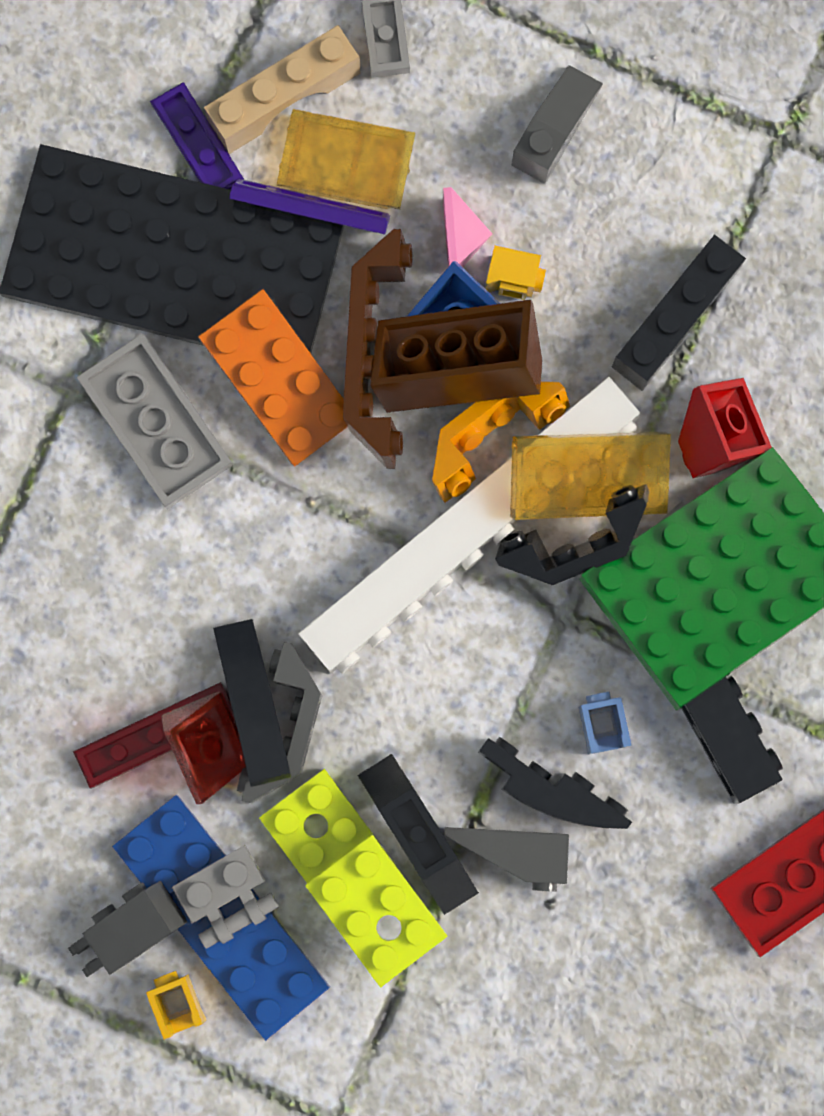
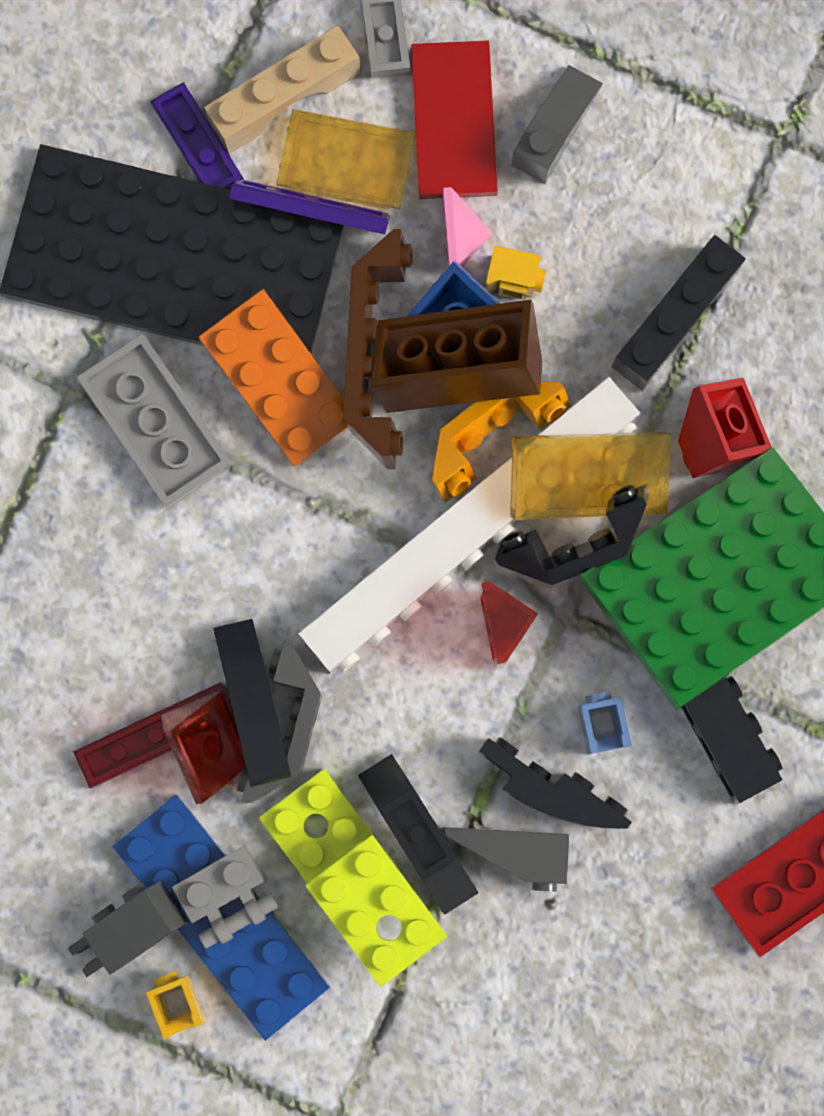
none -> red tile [411,40,498,199]
none -> clear red slope [479,581,538,670]

